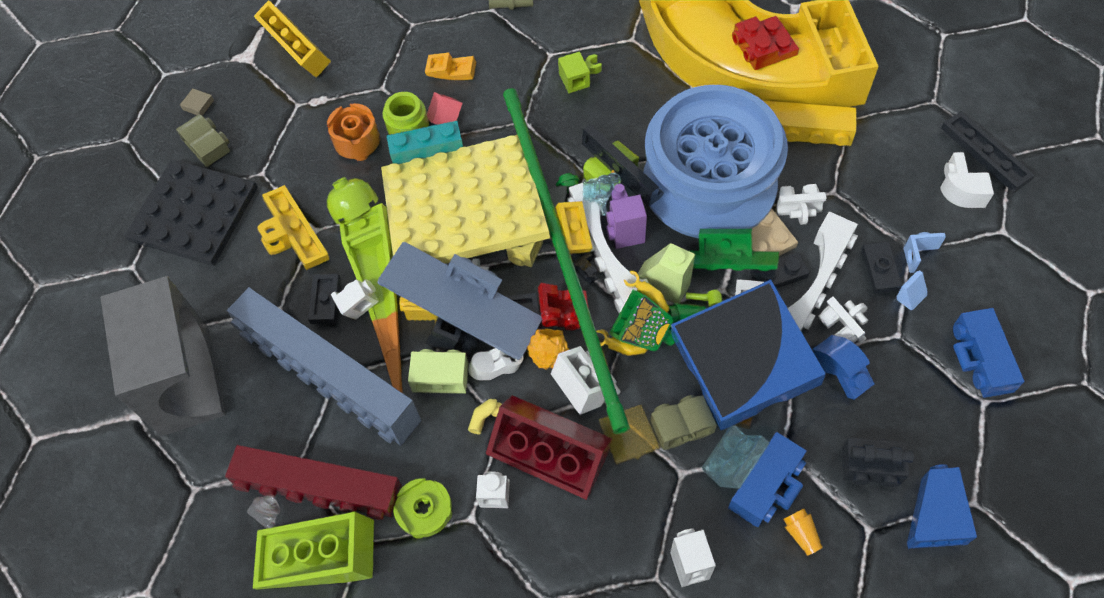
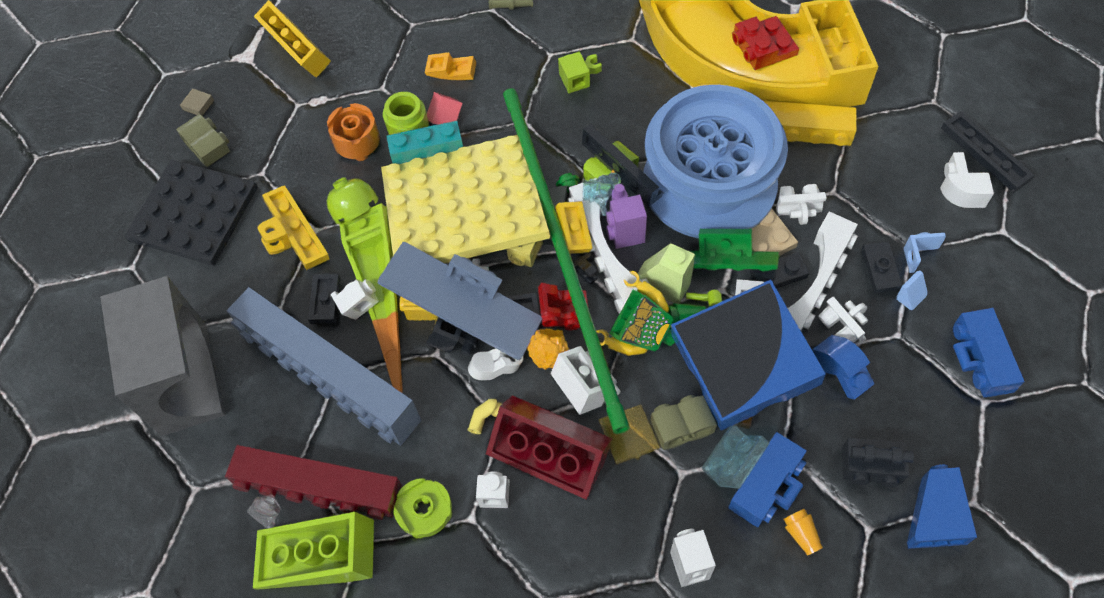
yellowish green brick [408,349,469,393] -> none

